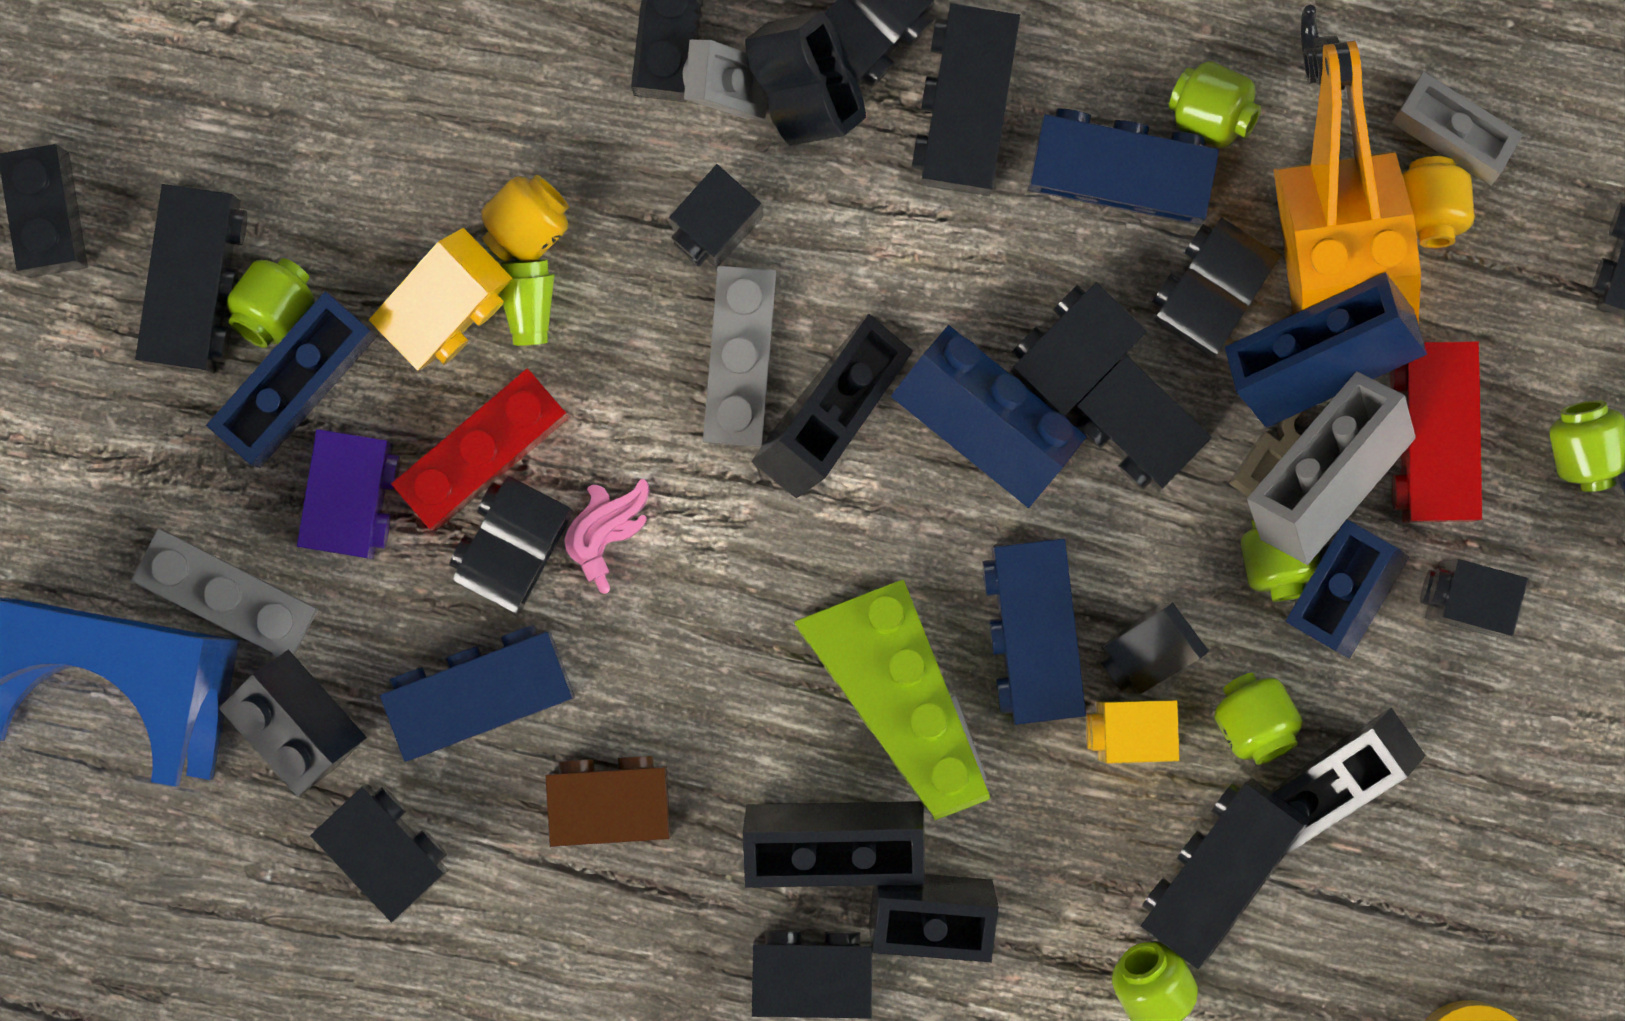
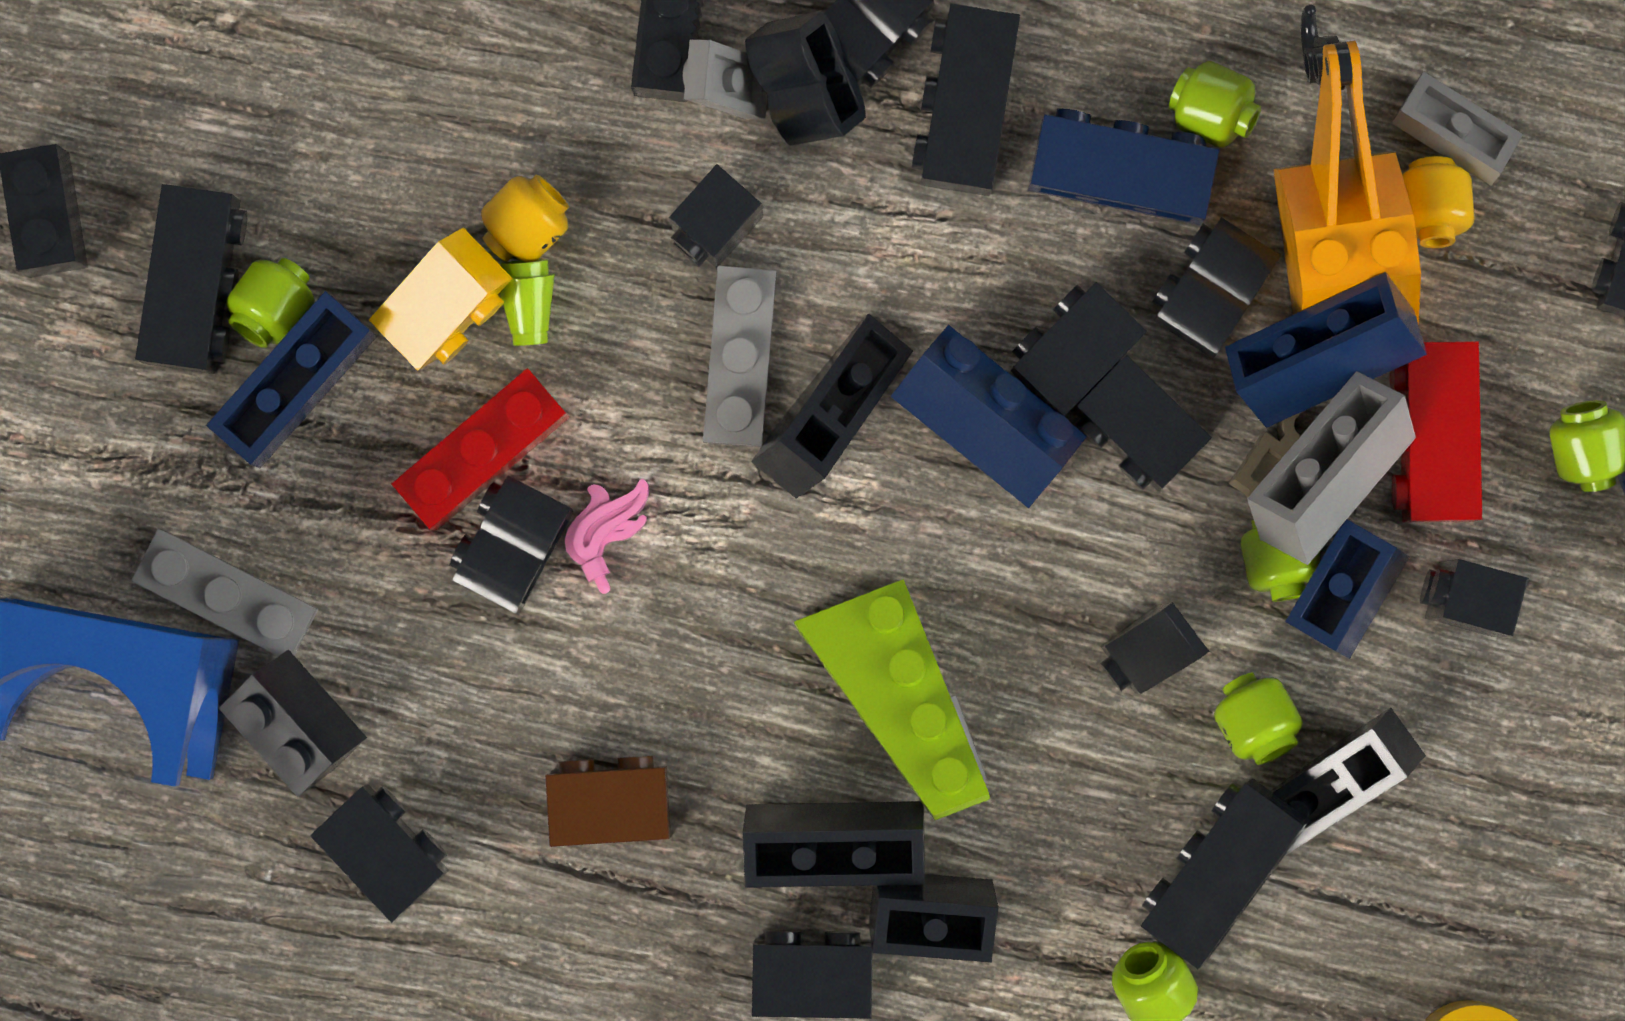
dark purple brick [297,429,400,560] -> none
dark blue brick [380,625,576,762] -> none
dark blue brick [982,539,1086,725] -> none
yellow brick [1086,699,1179,763] -> none

